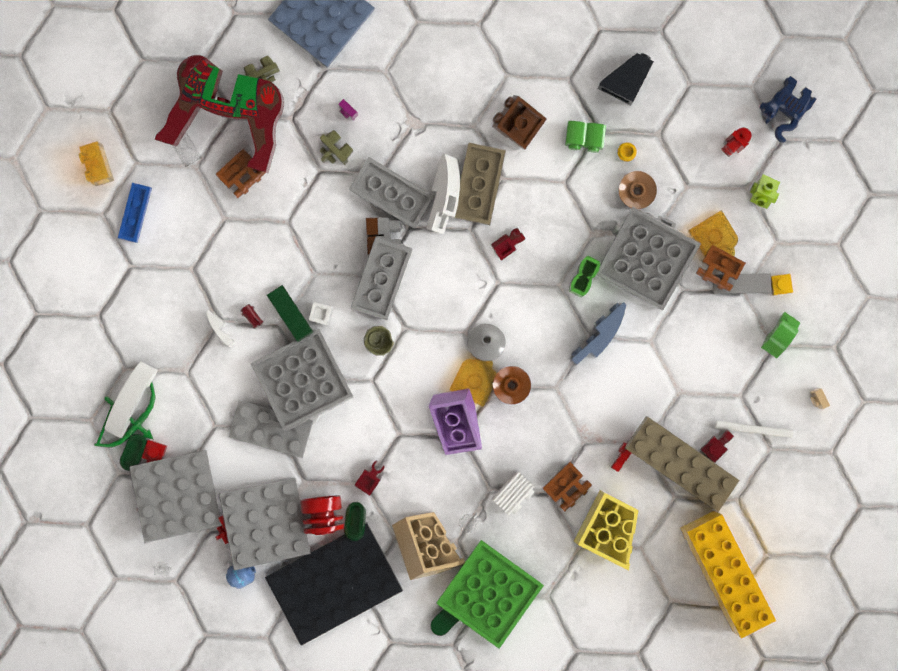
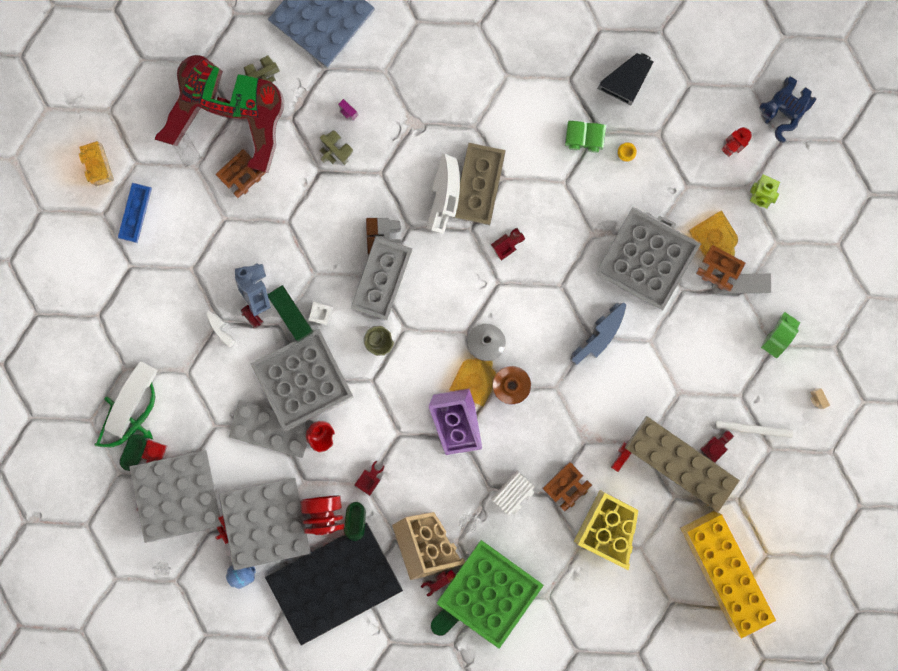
light grey plate [349,157,434,229] -> none
reddish brown plate [492,95,547,150] -> none
bright green brick [569,256,600,298] -> none
medium nougat dish [618,171,657,209] -> none
yellow plate [771,274,793,296] -> none
none -> sand blue tile [235,263,271,316]
none -> red hair [306,421,335,452]
none -> dark red plate [420,569,456,597]

